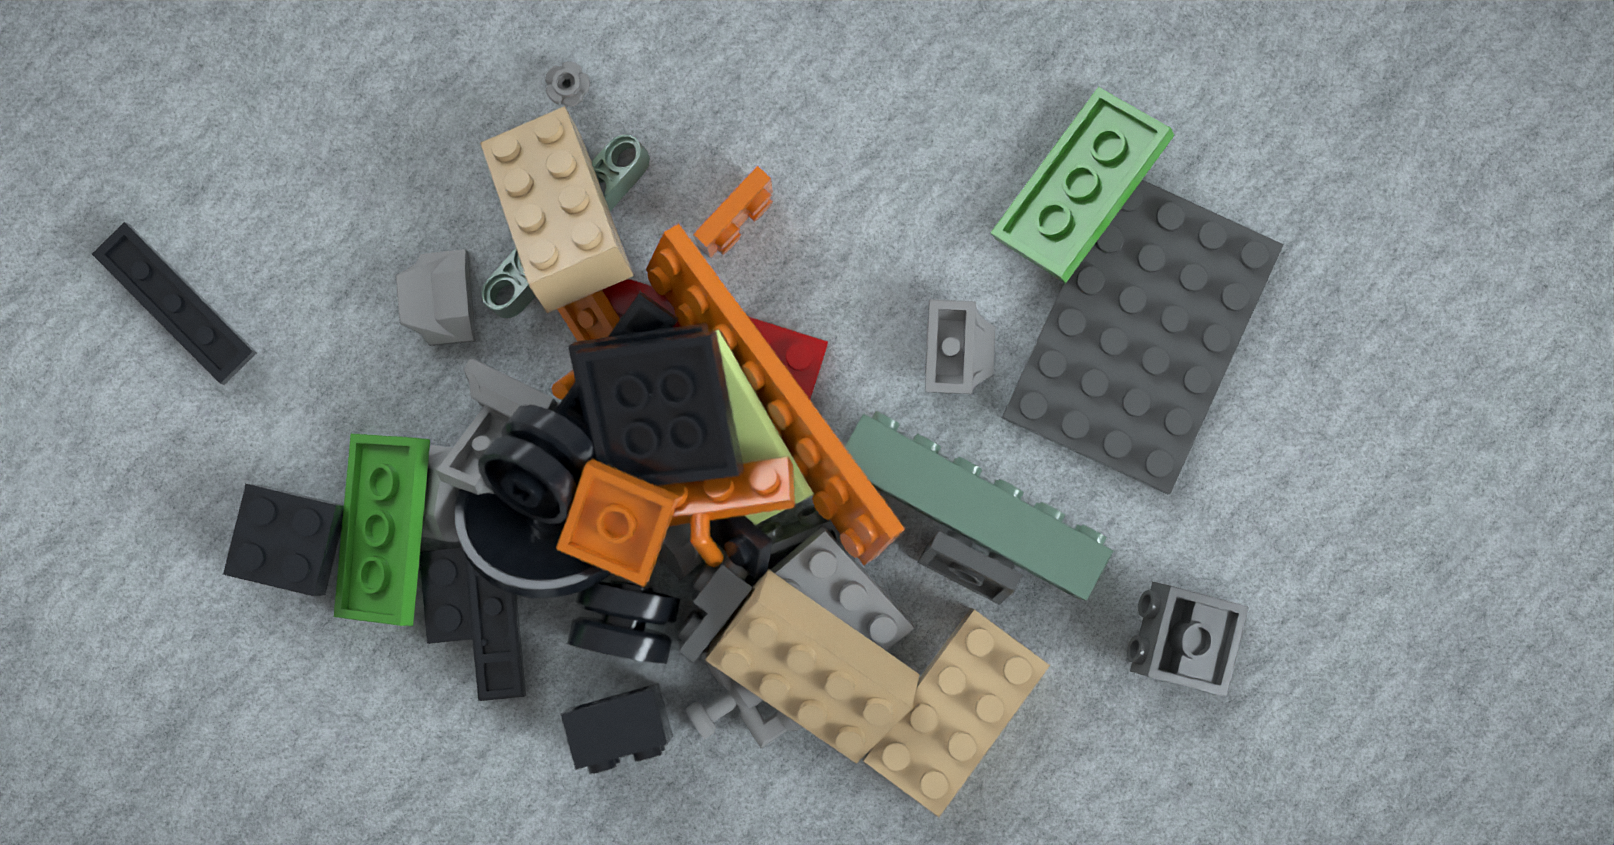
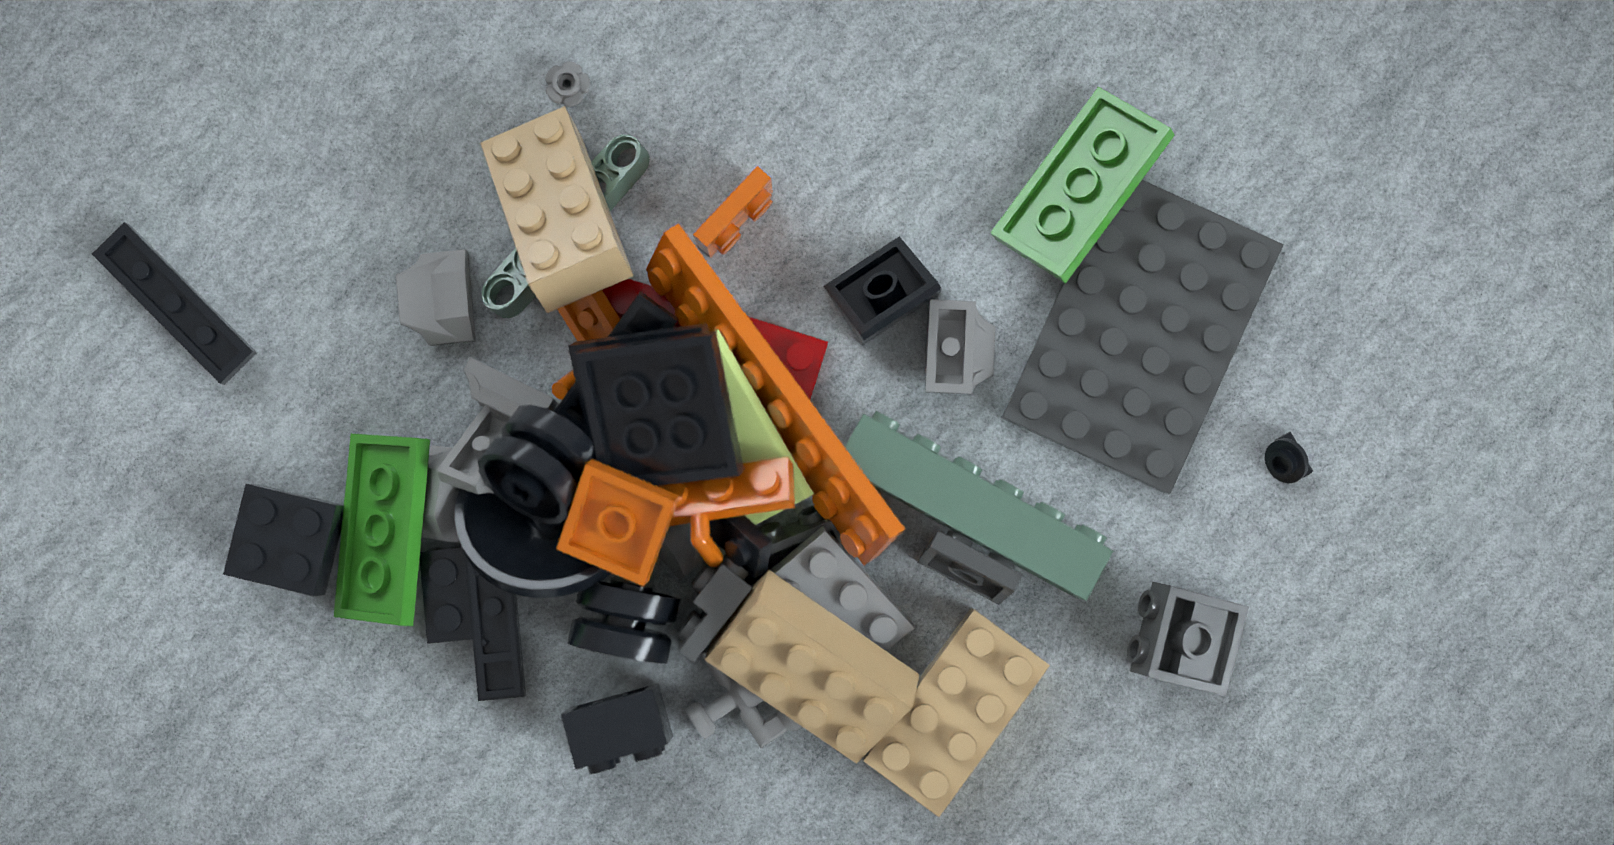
none -> black slope [824,236,942,346]
none -> black plate [1264,431,1313,484]

